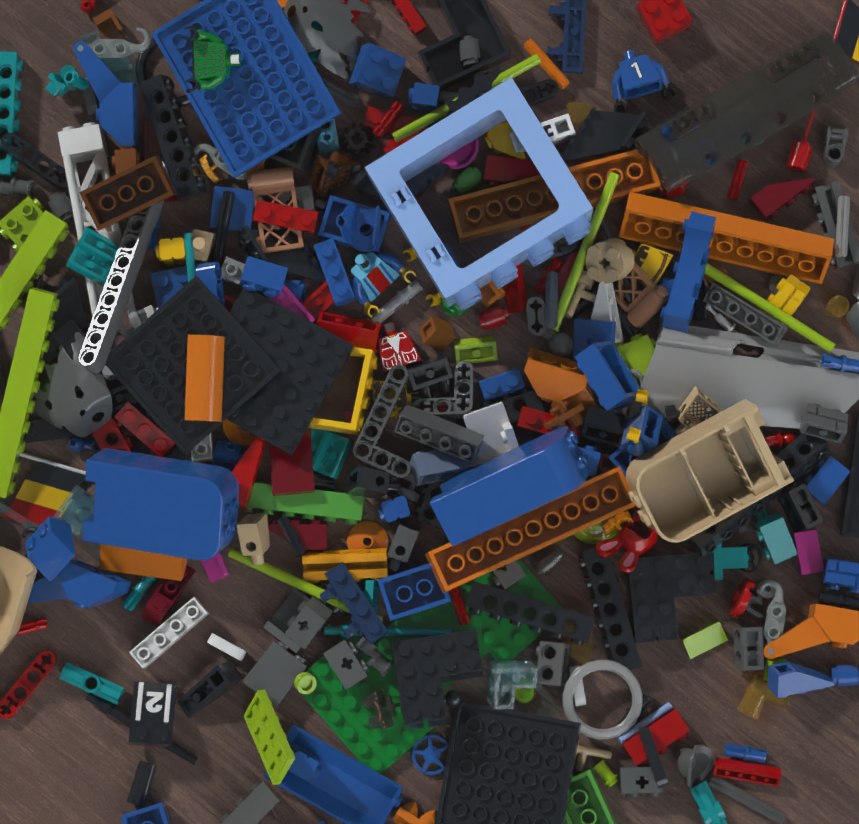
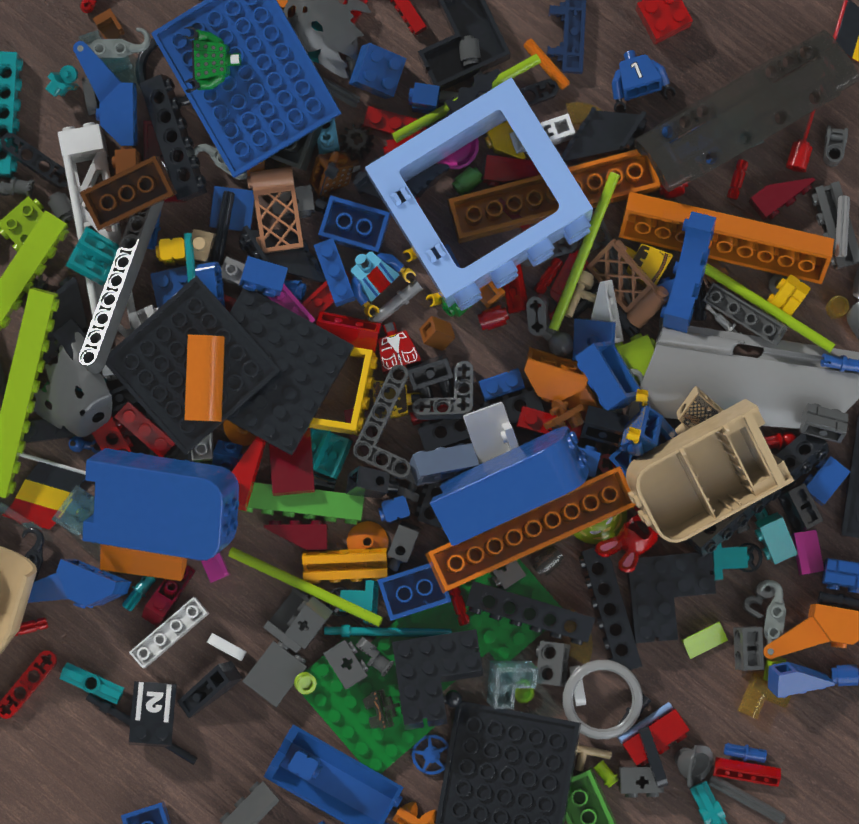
blue slope [25,516,76,581] -> none
teal pin [64,70,89,91] -> none
black axle [127,760,157,807] -> none
light orange piece [199,155,223,184] -> none
tan torso [237,513,270,565] -> none
lime plate [243,690,295,785] -> none
red plate [253,200,319,233] -> none
black axle [278,516,305,556] -> none
dark blue hinge [320,562,388,644] -> none
blue piece [340,203,381,252] -> none
red axle [373,101,404,139] -> none
dark grey brick [394,404,484,464] -> none
lime slope [454,336,498,364] -> none
dark grey axle [545,271,558,329] -> none
tan brick [585,238,634,284] -> none
light orange piece [602,511,632,537] -> none
black axle [665,404,679,425] -> none
red plate [729,577,755,619] -> none

